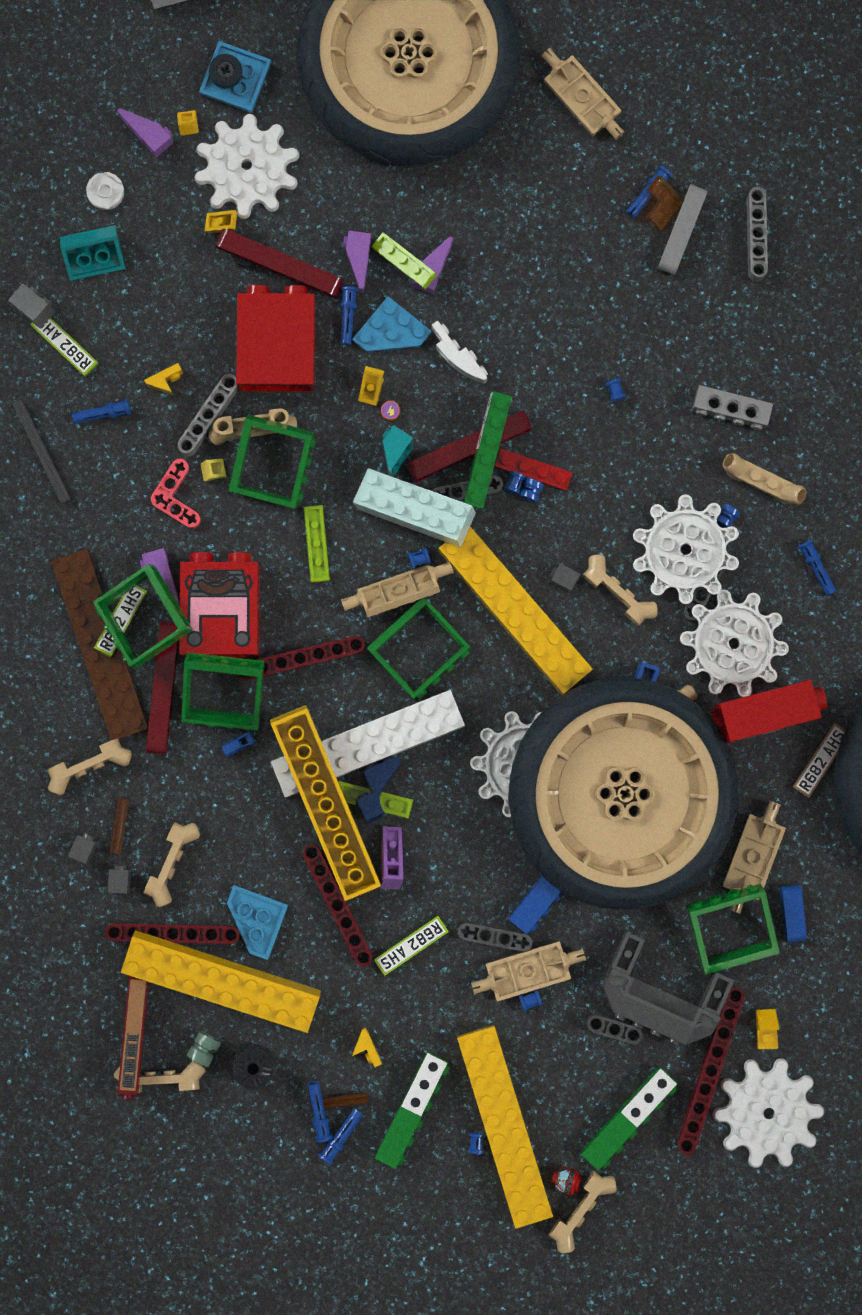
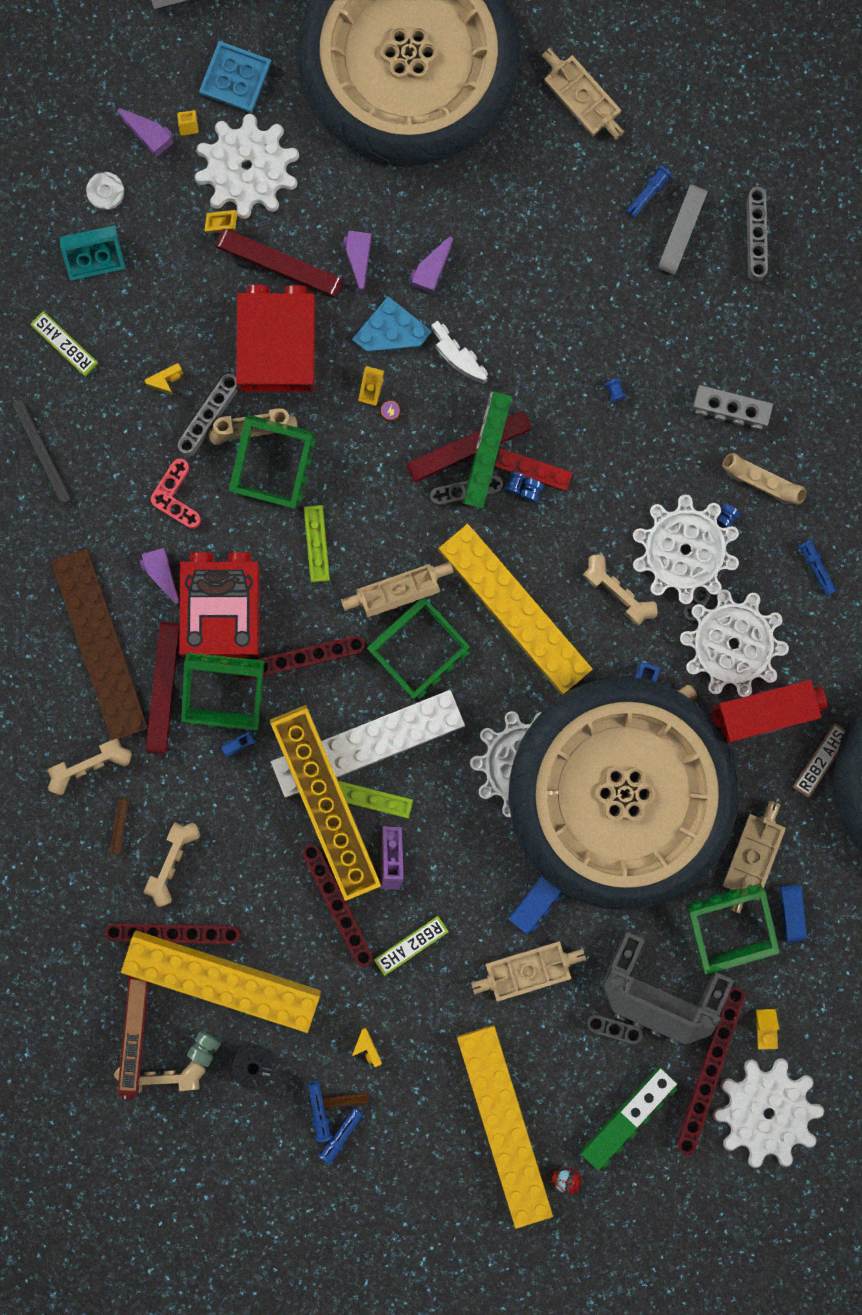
dark grey brick [8,284,55,329] -> none
dark grey brick [68,833,98,864] -> none
blue pin [72,399,131,424] -> none
green window [93,564,193,668] -> none
tile [93,586,147,658] -> none
dark grey brick [108,866,131,894] -> none
light yellow slope [201,459,227,481] -> none
black bush [209,54,243,89] -> none
dark azure plate [227,885,288,960] -> none
blue pin [340,286,358,345] -> none
light aqua brick [353,468,476,547] -> none
dark blue arch [356,756,400,825] -> none
lime tile [371,232,437,290] -> none
brick [375,1050,450,1169] -> none
teal slope [382,425,413,477] -> none
blue bush [408,547,431,569] -> none
dark grey beam [458,923,532,952] -> none
blue bush [468,1132,486,1154] -> none
blue bush [519,990,543,1012] -> none
tan plate [548,1171,617,1253] -> none
dark grey brick [549,563,580,593] -> none
clear orange plate [647,176,684,230] -> none

